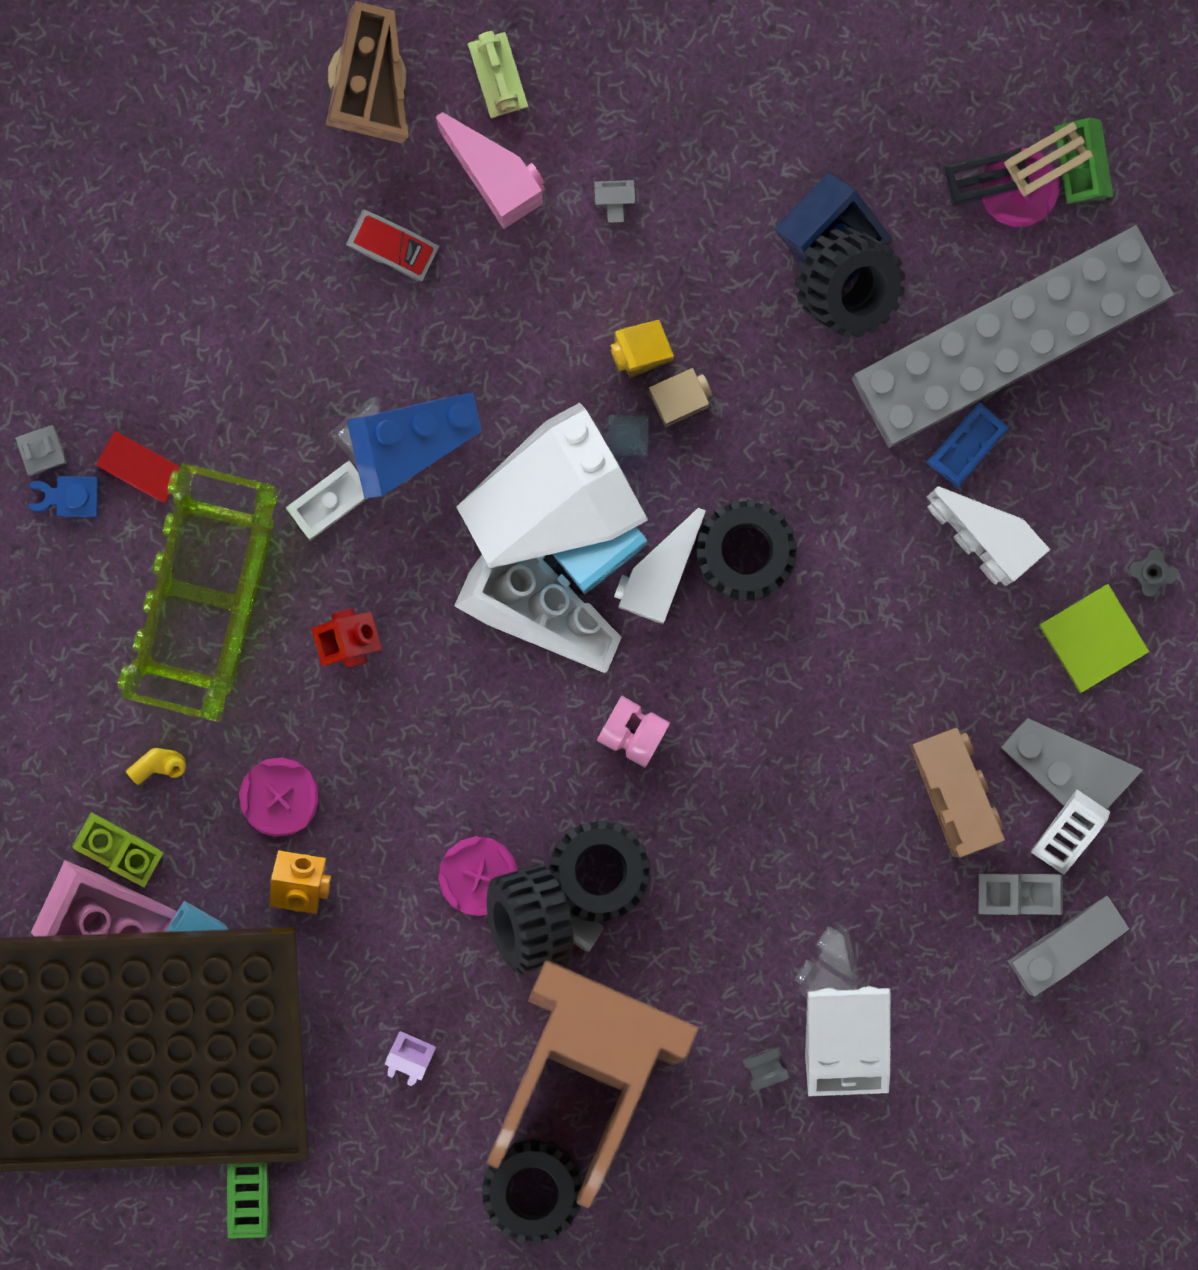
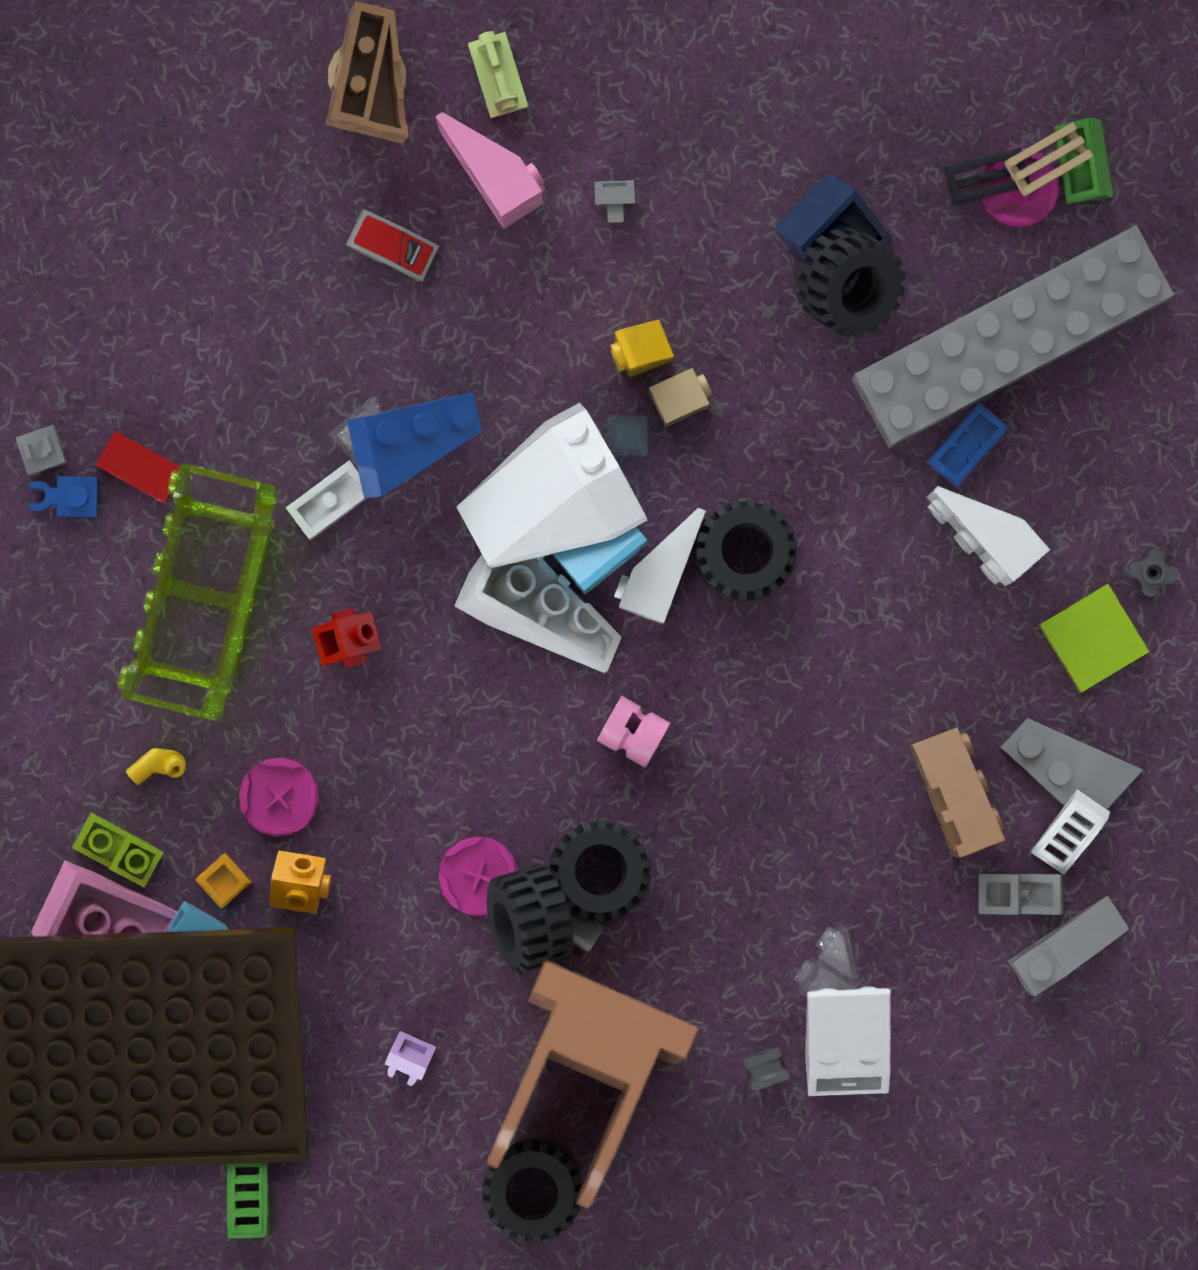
none -> light orange tile [195,853,252,909]

